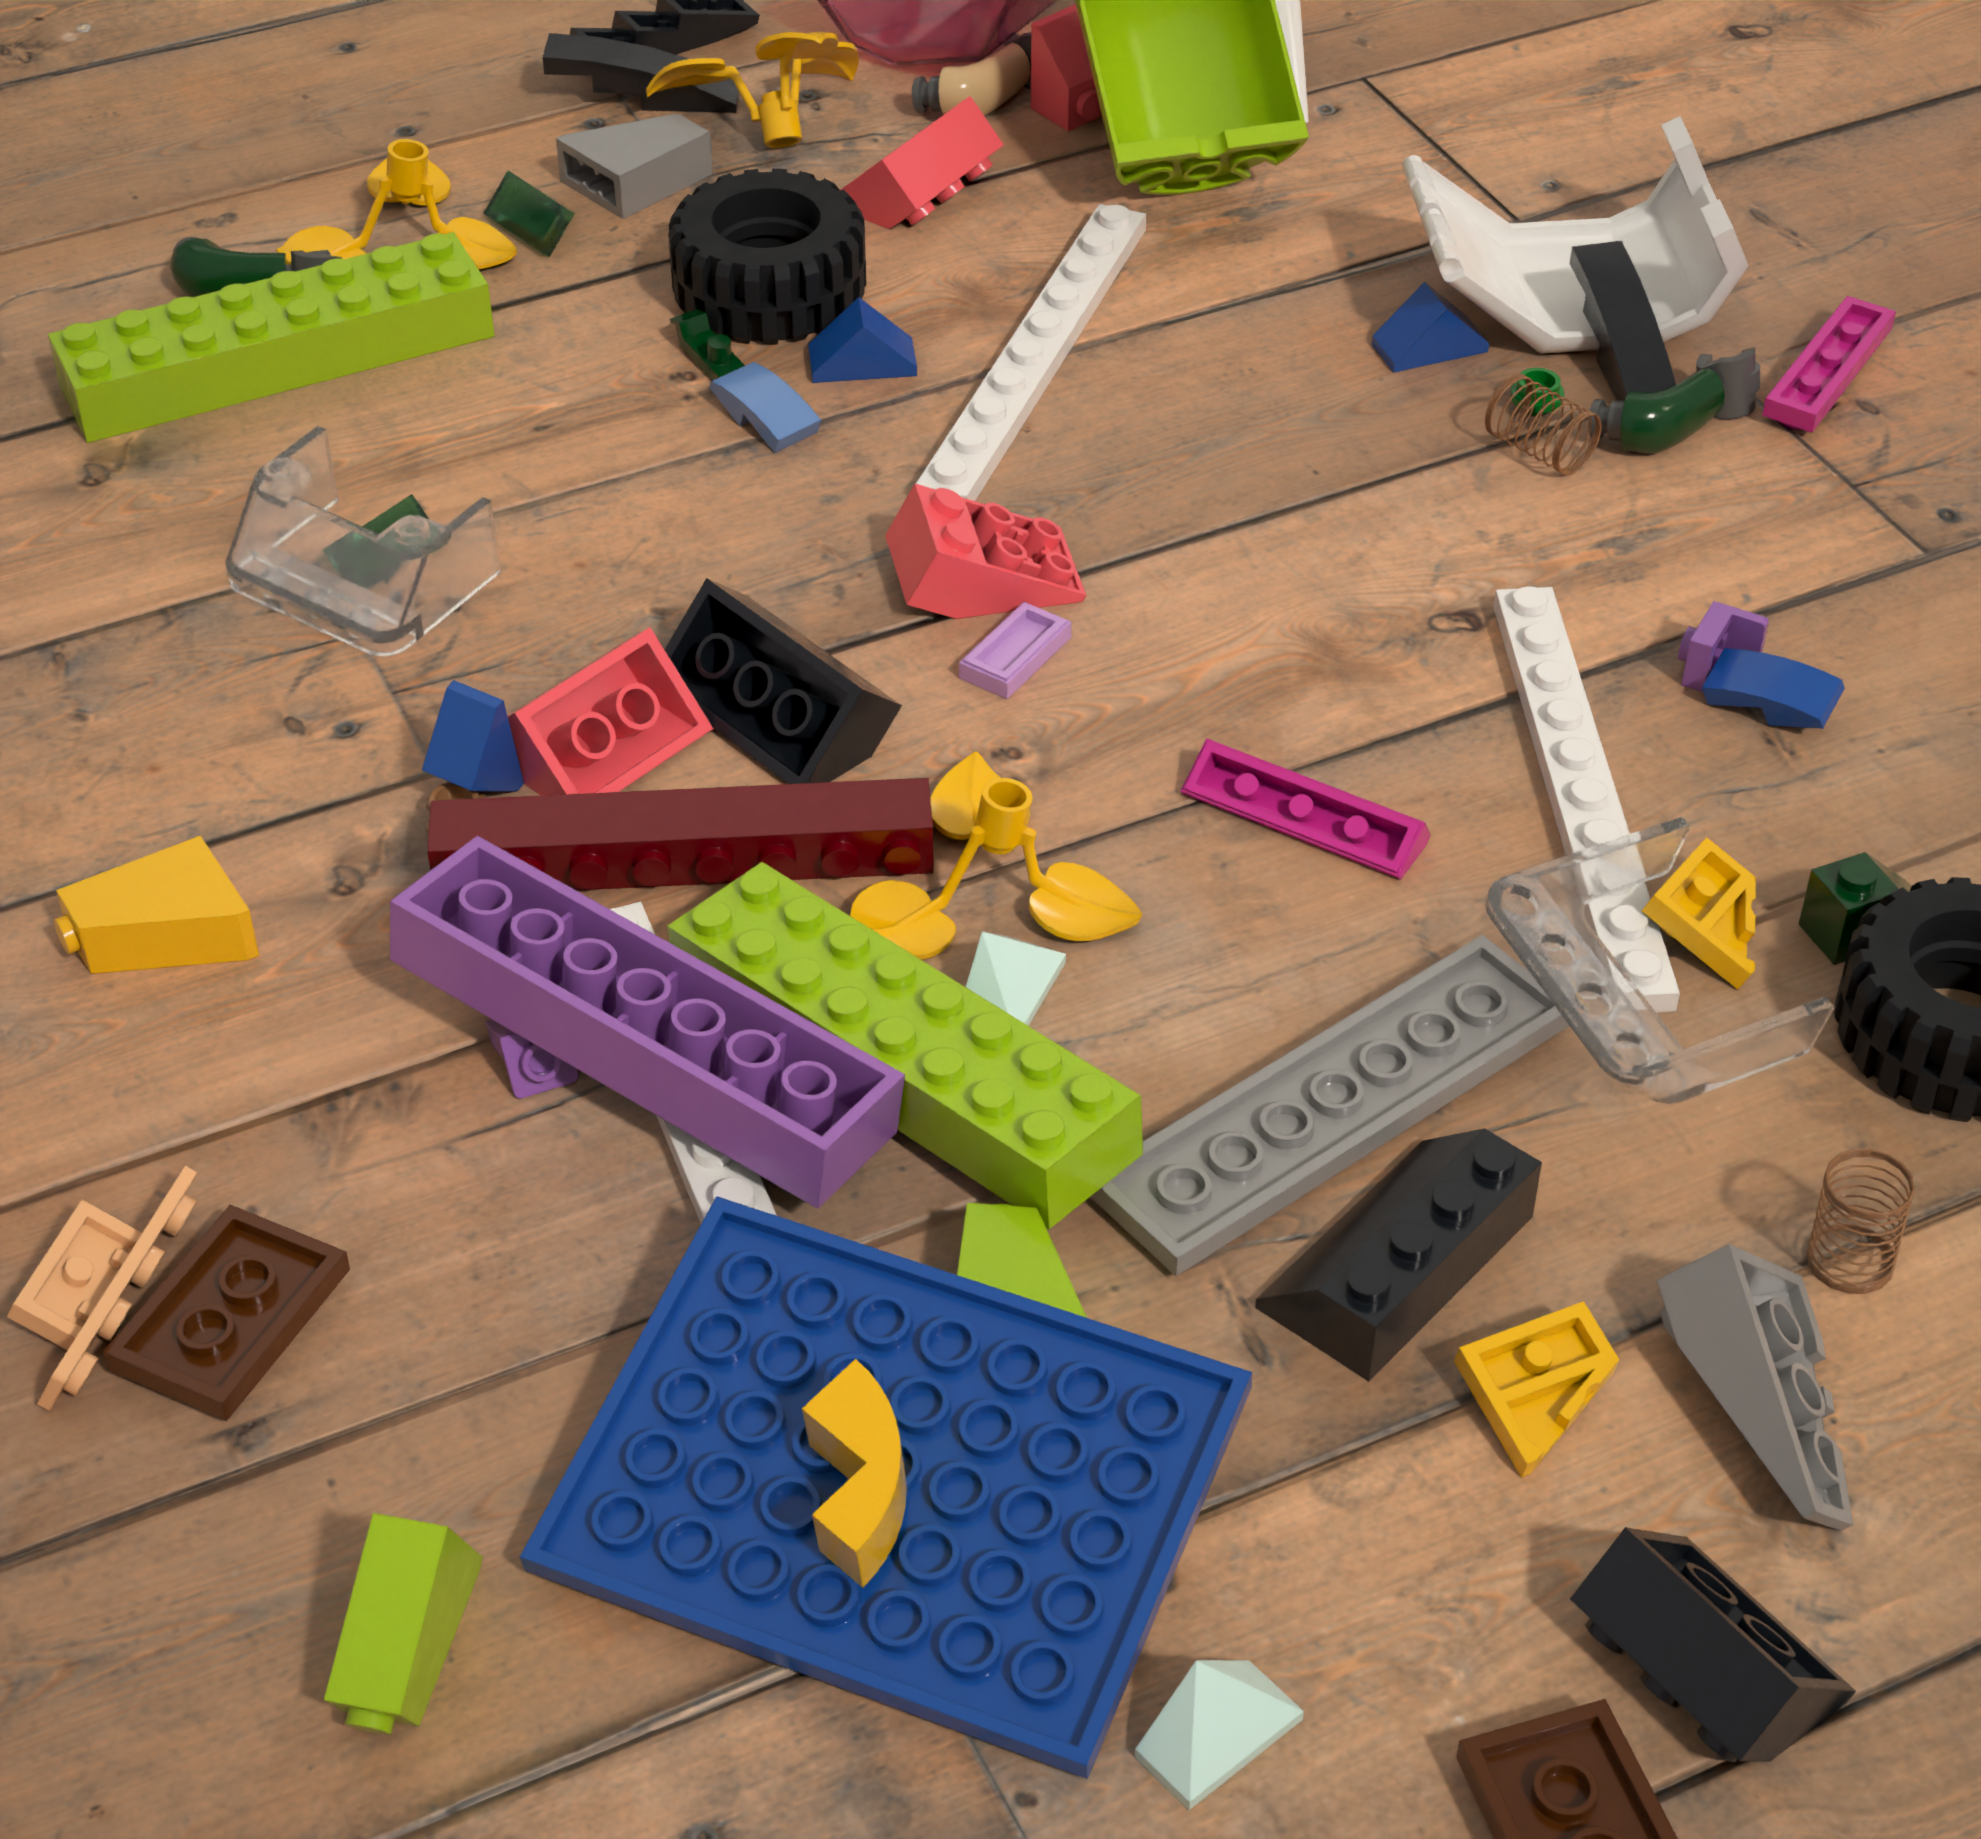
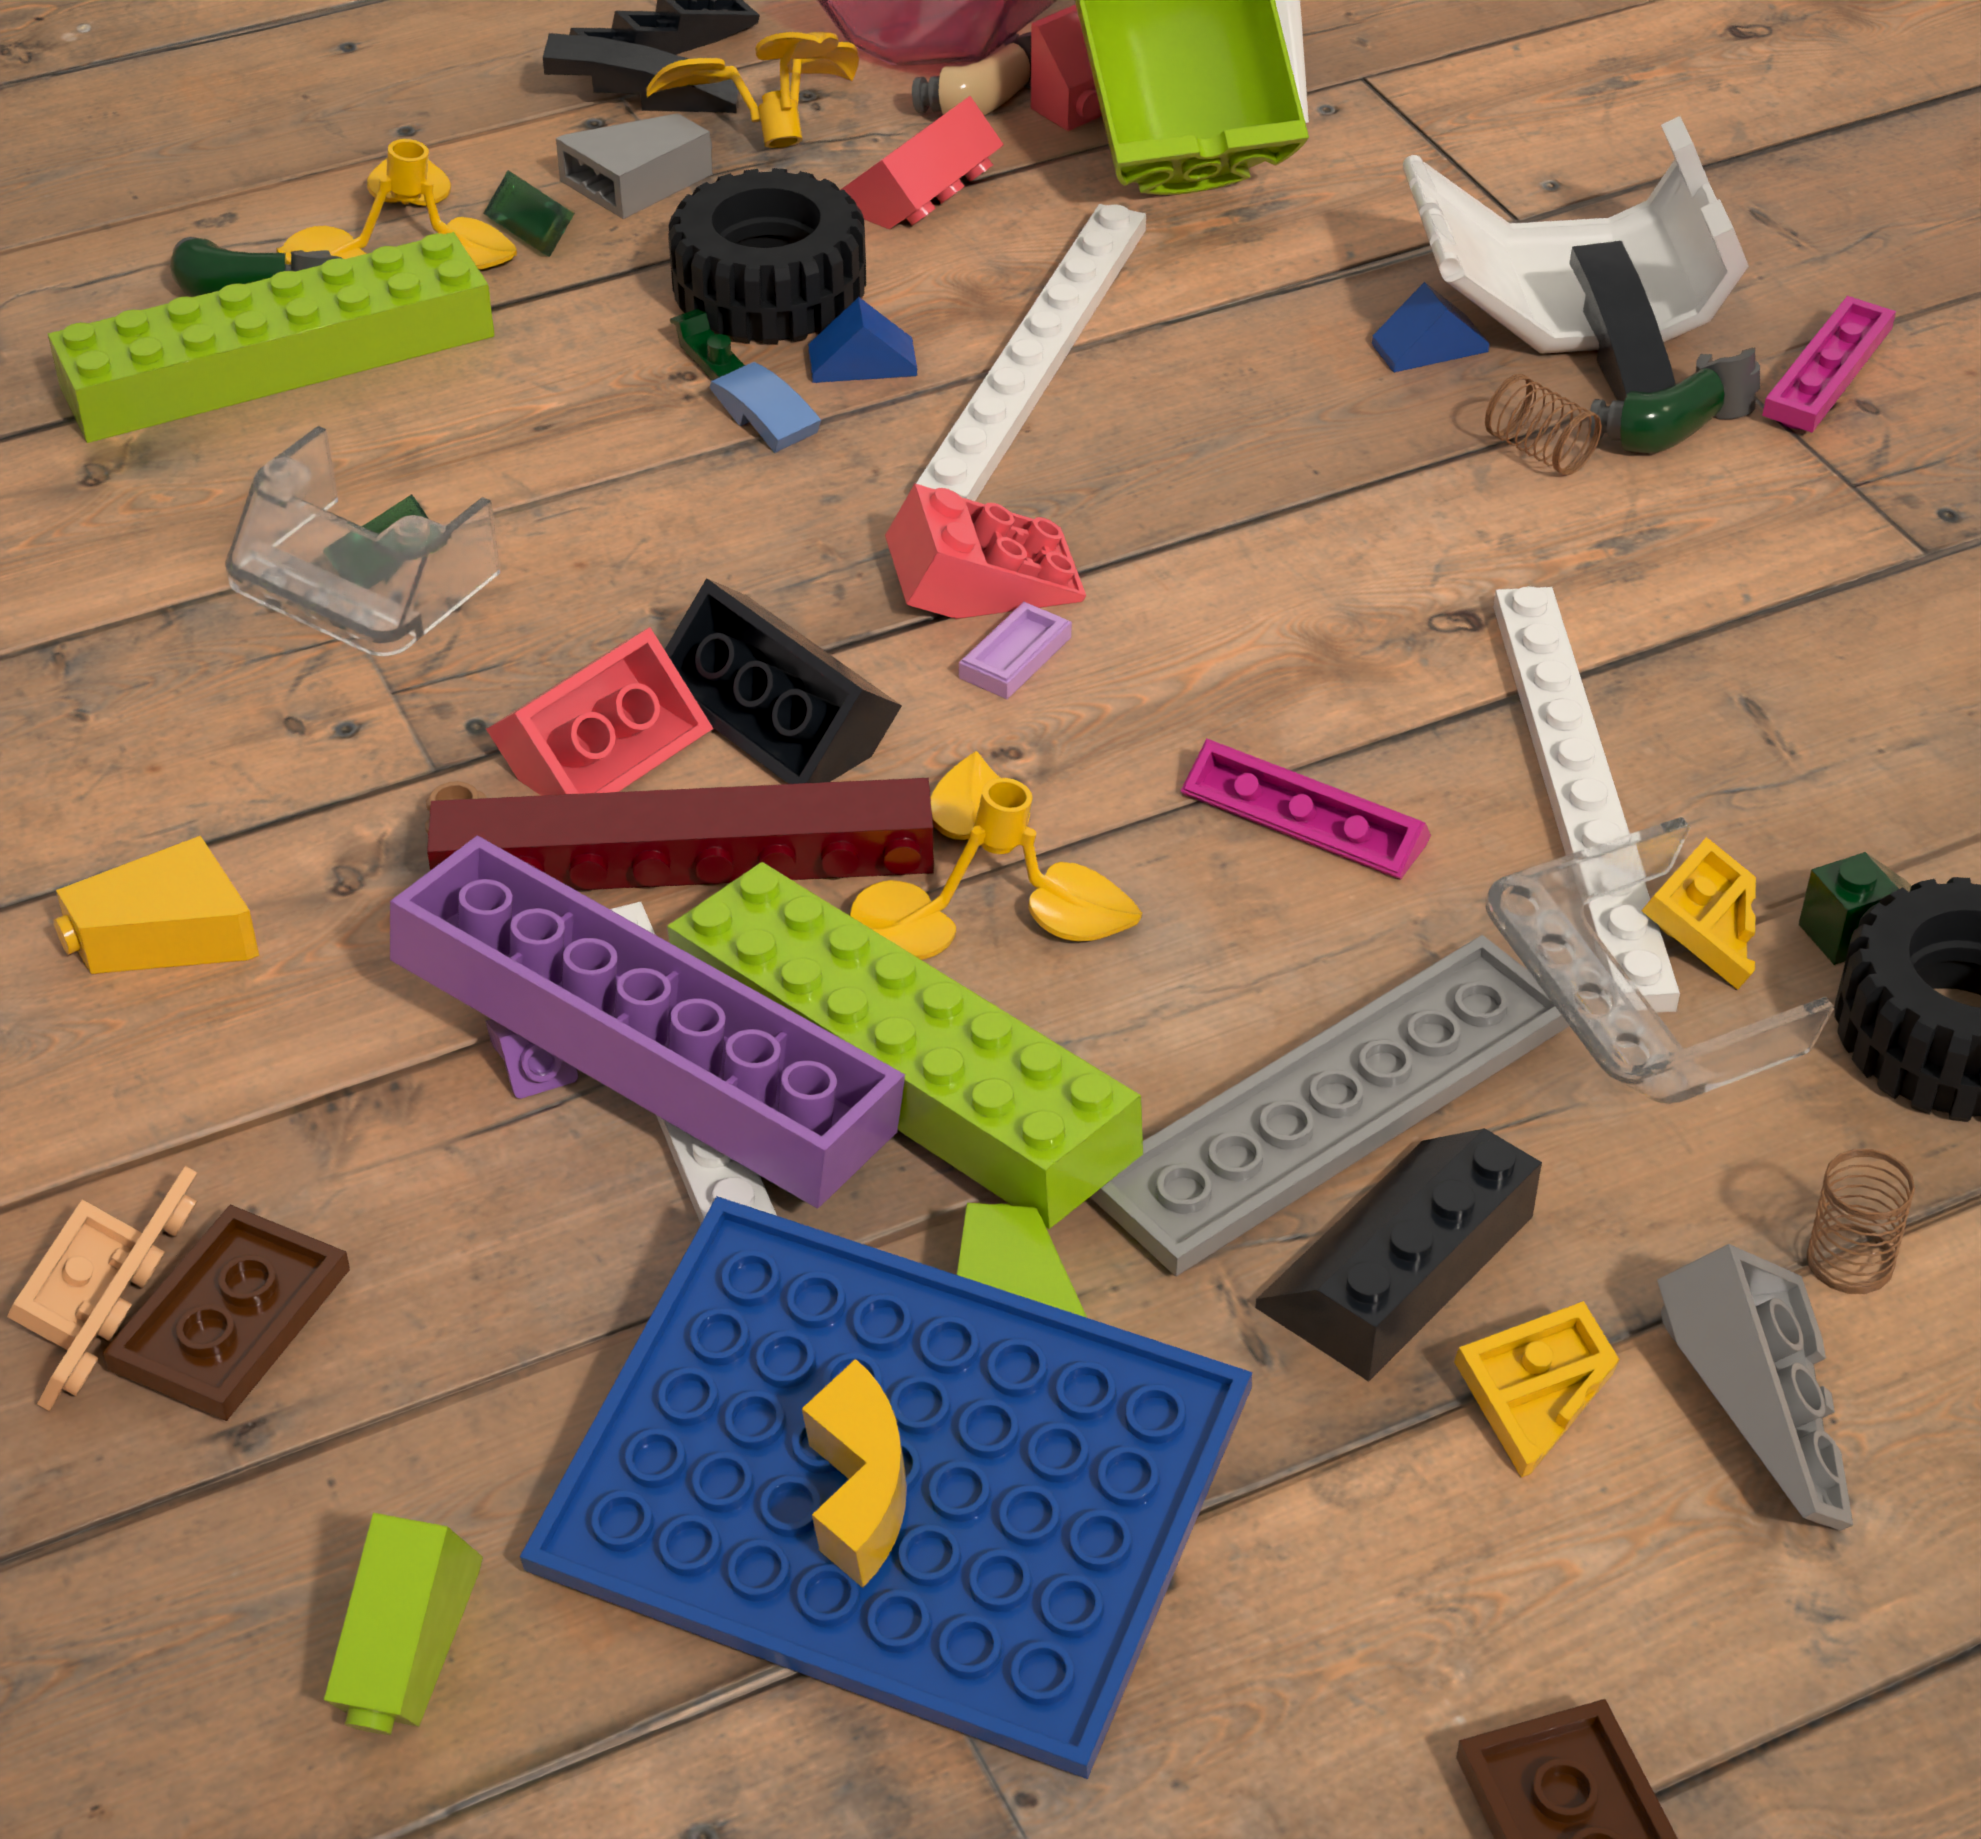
blue slope [422,680,524,791] -> none
light aqua slope [966,932,1066,1026] -> none
light aqua slope [1135,1660,1304,1810] -> none
green plate [1510,368,1564,416] -> none
black slope [1570,1527,1856,1762] -> none
medium lavender bracket [1678,601,1769,692] -> none
blue slope [1702,648,1845,729] -> none

